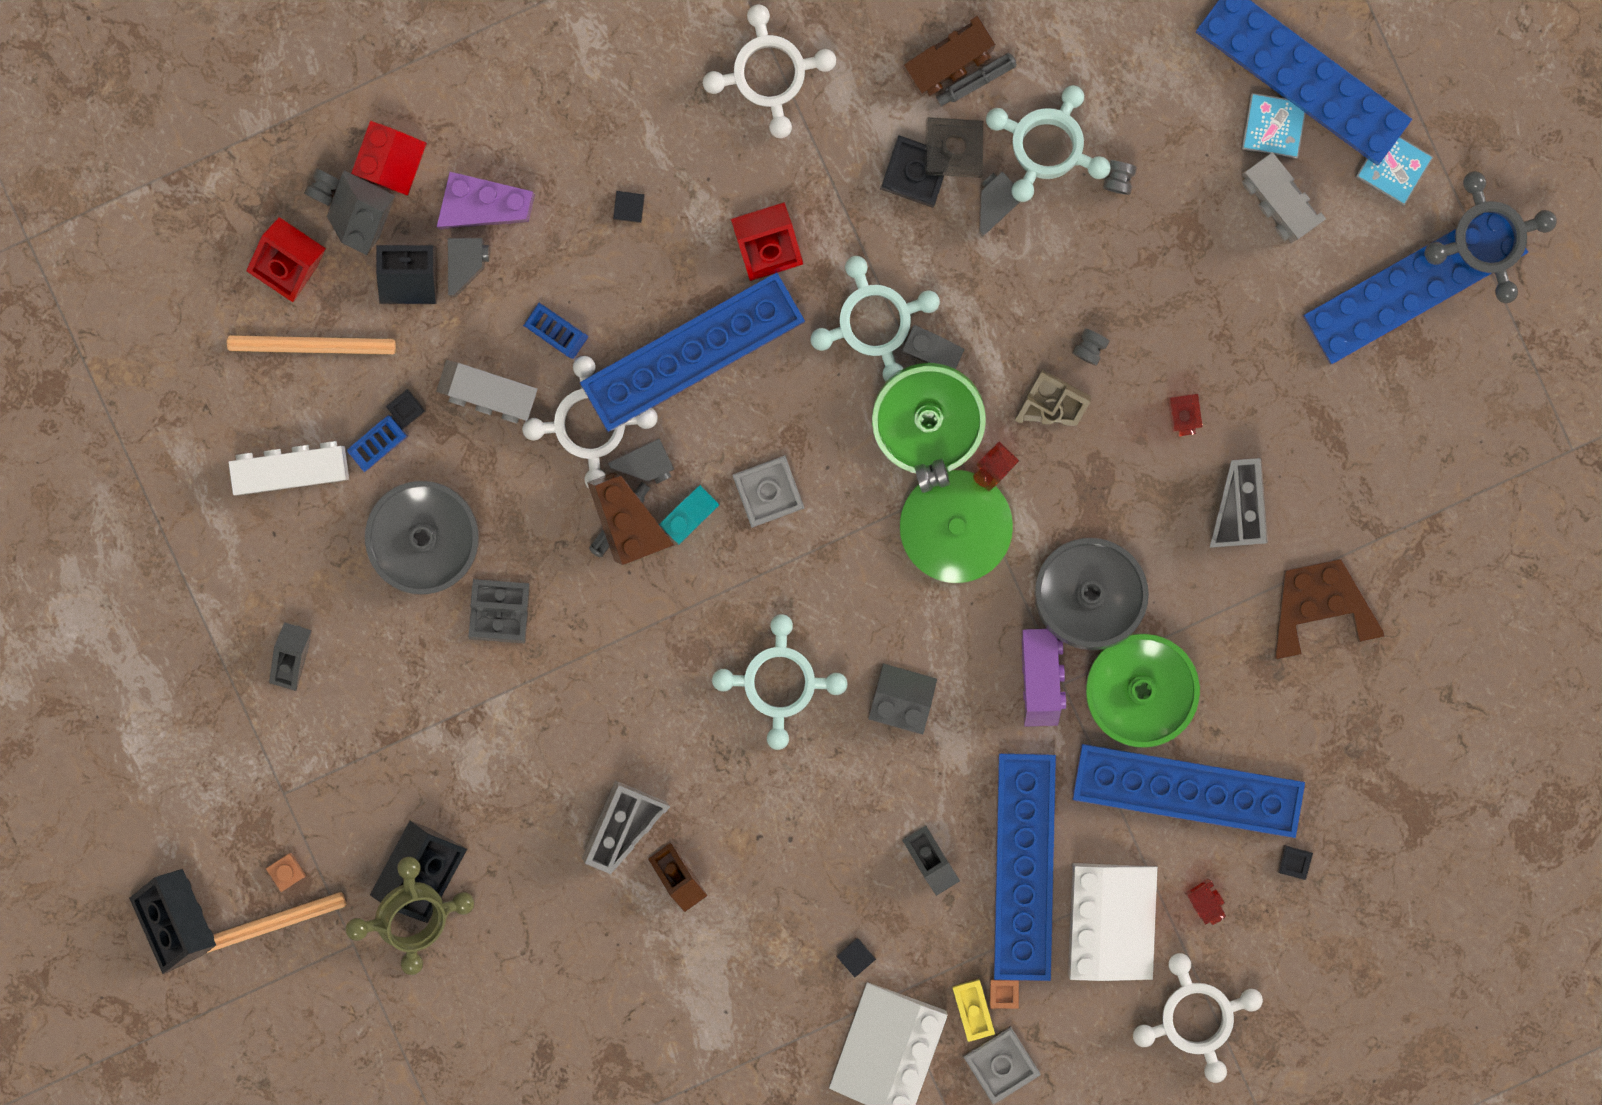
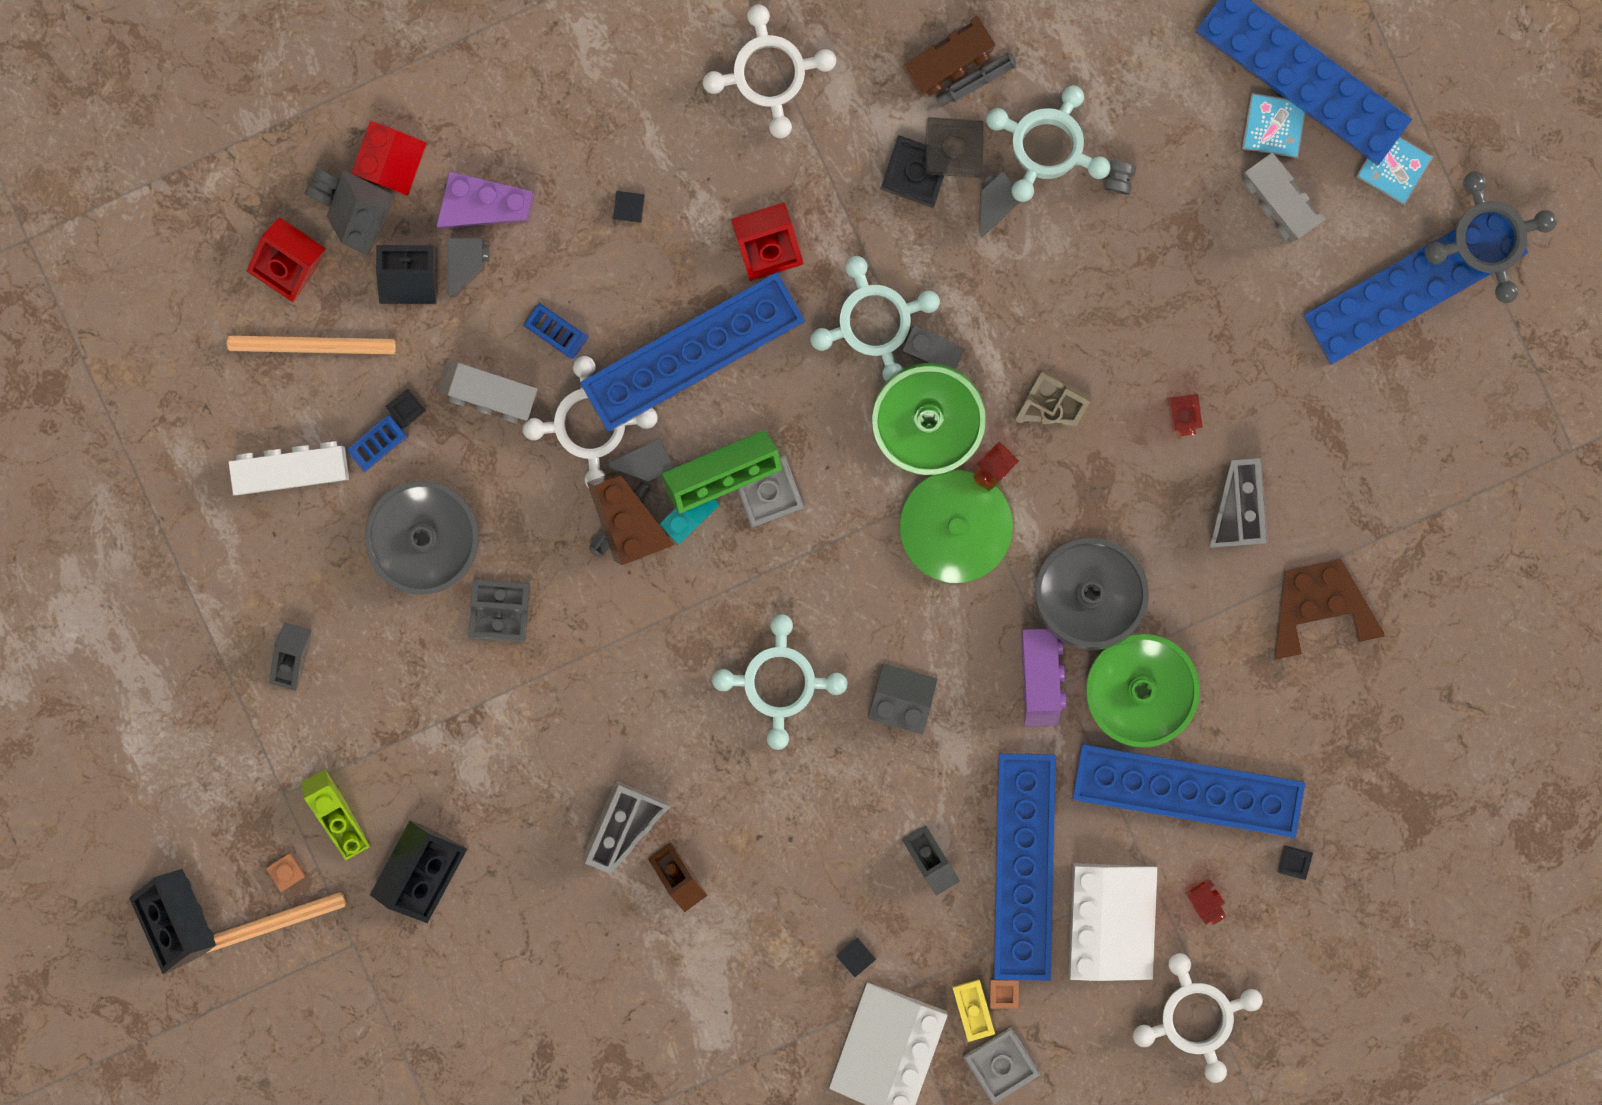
olive piece [345,857,474,975] -> none
flat silver wheel [915,458,950,493] -> none
dark grey wheel [1072,328,1110,366] -> none
none -> lime slope [300,769,370,860]
none -> bright green brick [662,430,782,514]

